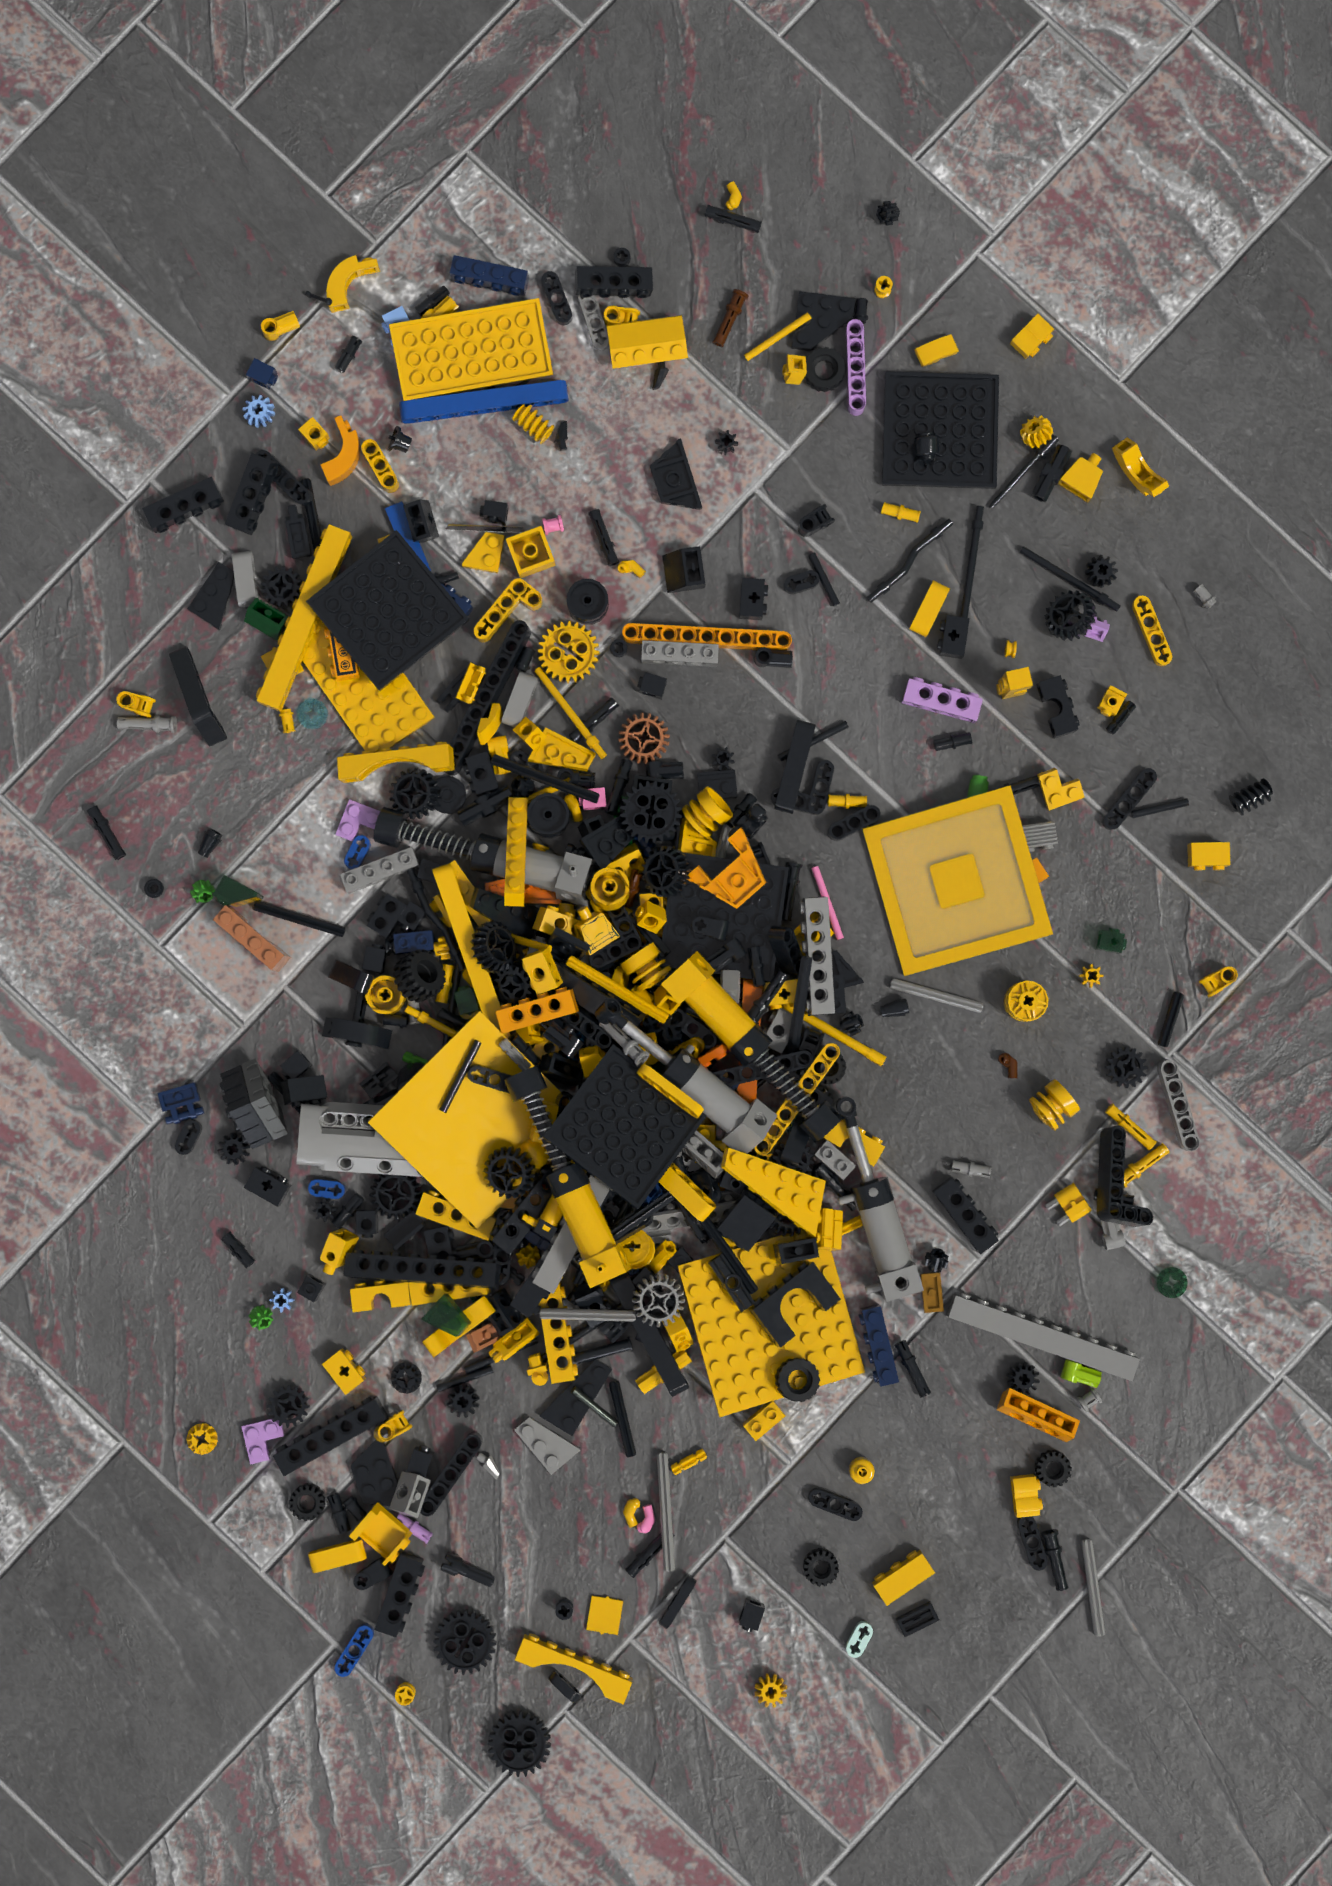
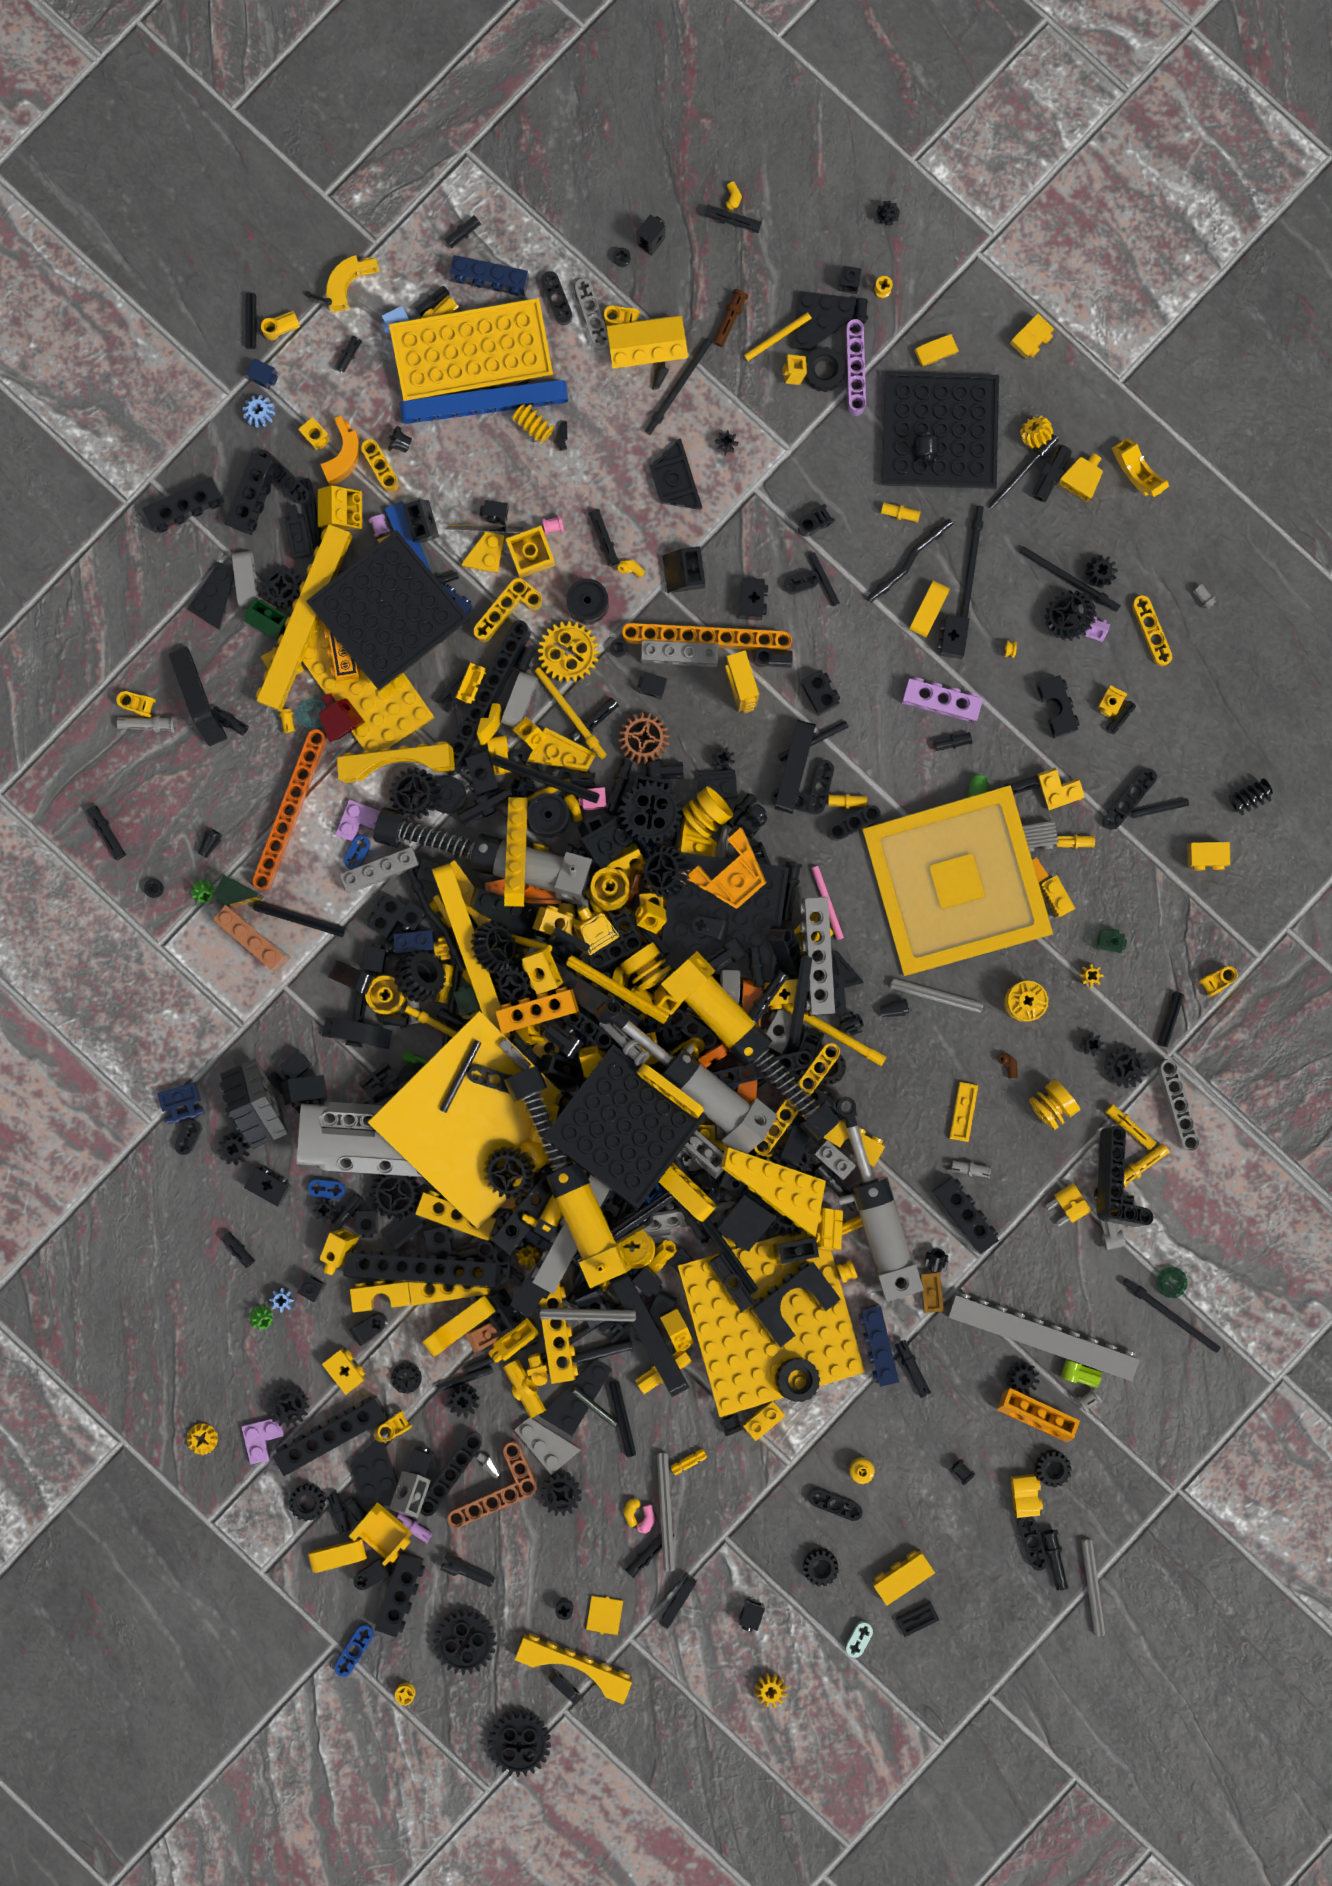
clear green wing [422,1293,471,1337] -> none
black brick [575,266,653,298] -> none
light grey gear [632,1273,685,1327] -> none
yellow arch [996,667,1033,699] -> none
none -> black pin [212,706,249,736]
none -> black axle [245,293,257,349]
none -> orange beam [252,729,327,891]
none -> yellow slope [318,485,362,530]
none -> dark red torso [319,693,365,743]
none -> black piece [349,1313,387,1346]
none -> lavender bush [368,514,390,539]
none -> black pin [445,215,481,248]
none -> nougat beam [447,1440,537,1528]
none -> yellow piece [503,1359,546,1419]
none -> black gear [540,1473,582,1516]
none -> black brick [636,214,665,256]
none -> black bar [644,338,712,435]
none -> black wheel [719,1414,743,1436]
none -> yellow arch [725,650,759,713]
none -> black brick [800,670,840,717]
none -> yellow wheel [836,1260,858,1283]
none -> black brick [838,265,862,294]
none -> yellow tile [949,1082,978,1142]
none -> black bush [949,1459,975,1485]
none -> yellow brick [1039,875,1076,918]
none -> yellow axle [1056,834,1095,849]
none -> black gear [1079,1033,1105,1057]
none -> black bar [1122,1278,1221,1353]

